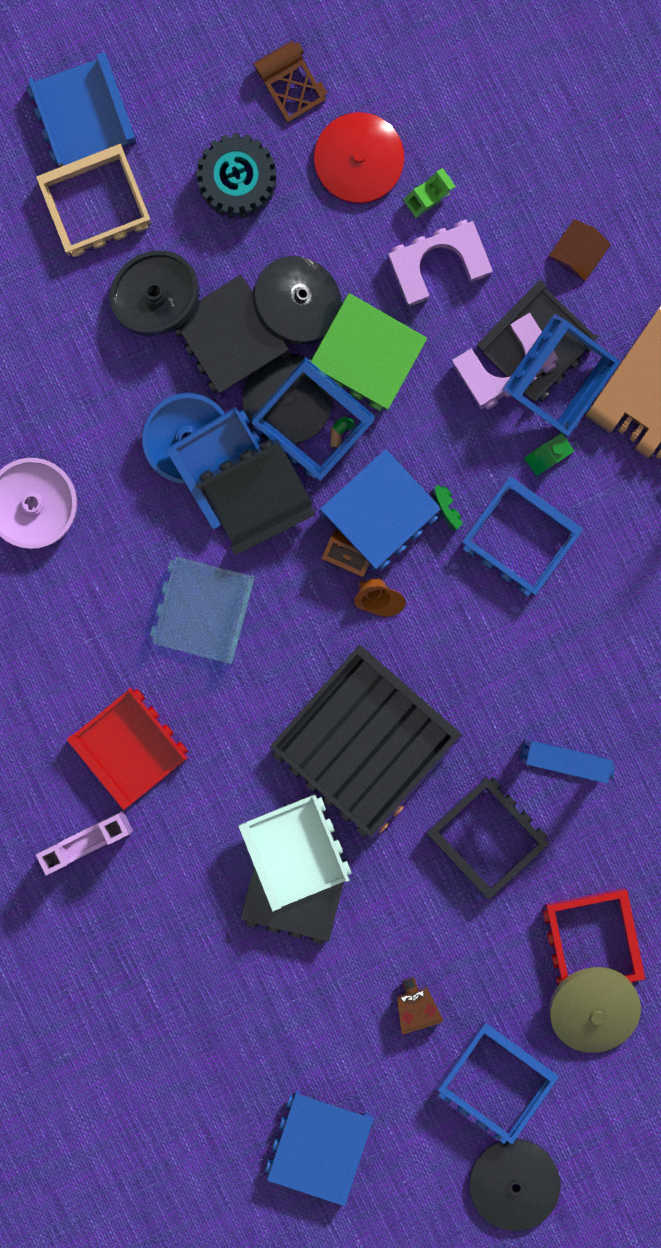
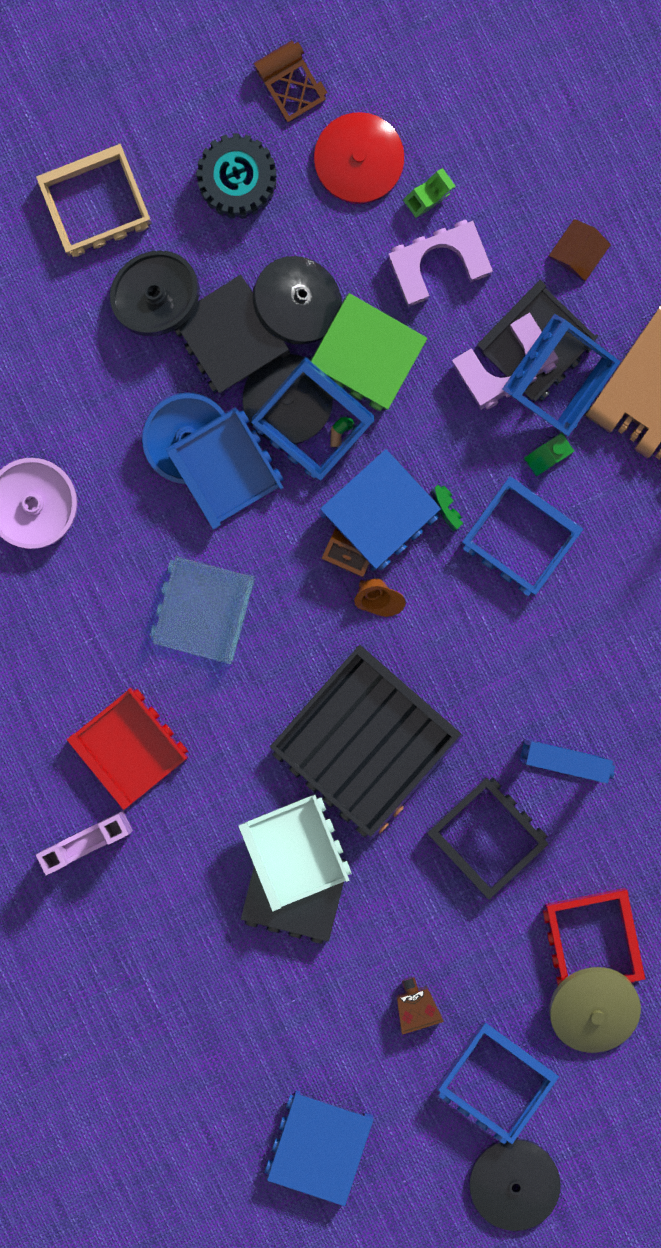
blue panel [26,52,137,167] -> none
black panel [196,439,316,555] -> none

